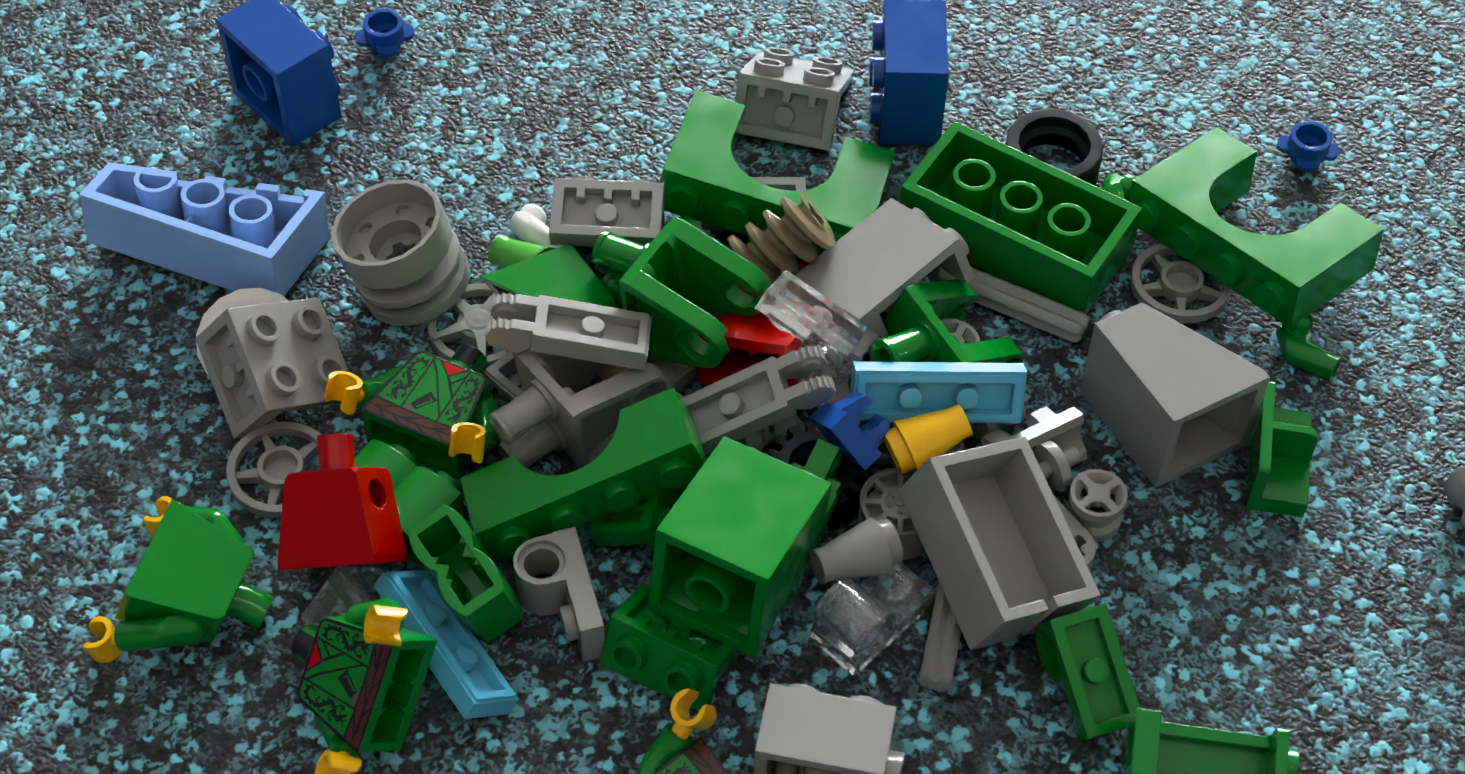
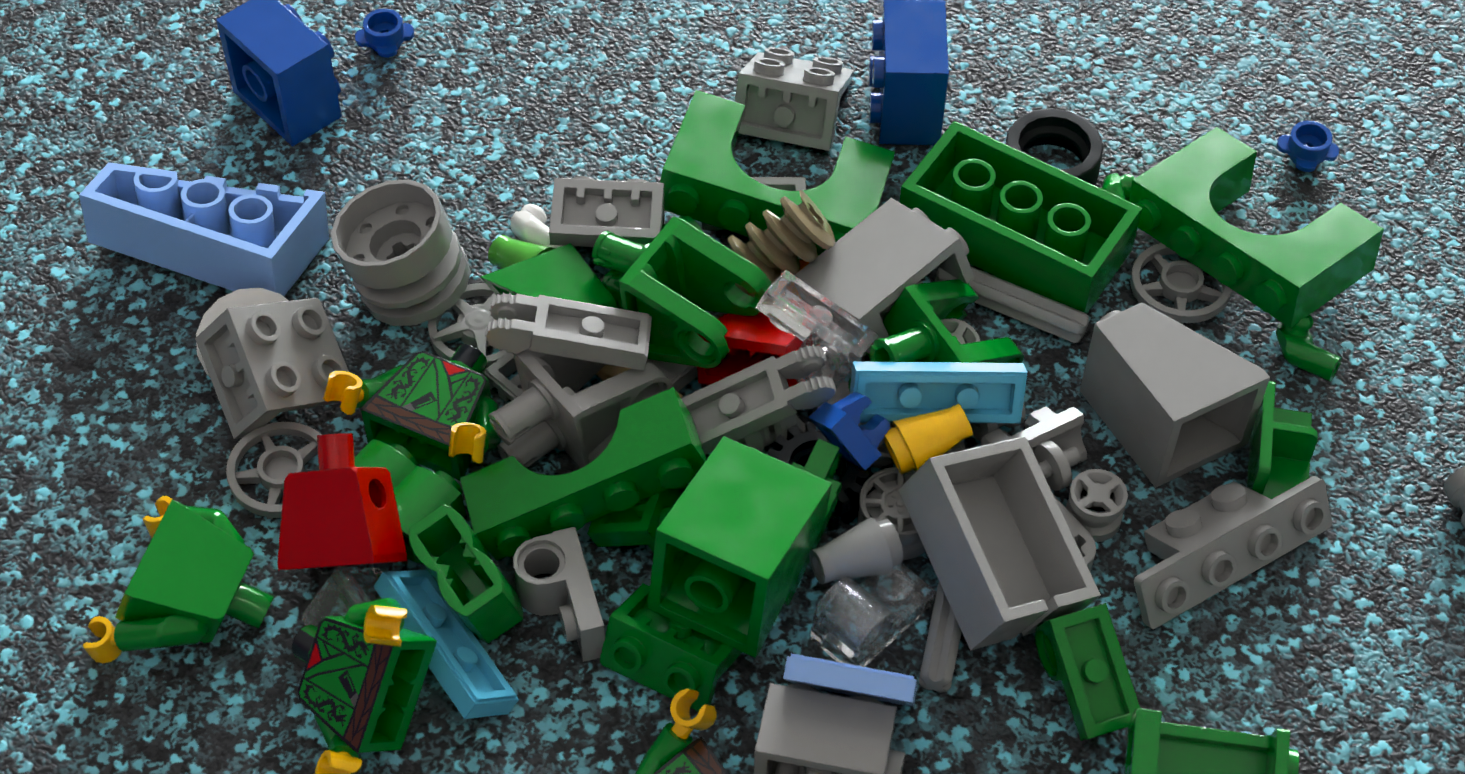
none -> light blue tile [783,653,918,707]
none -> light grey bracket [1134,476,1332,629]

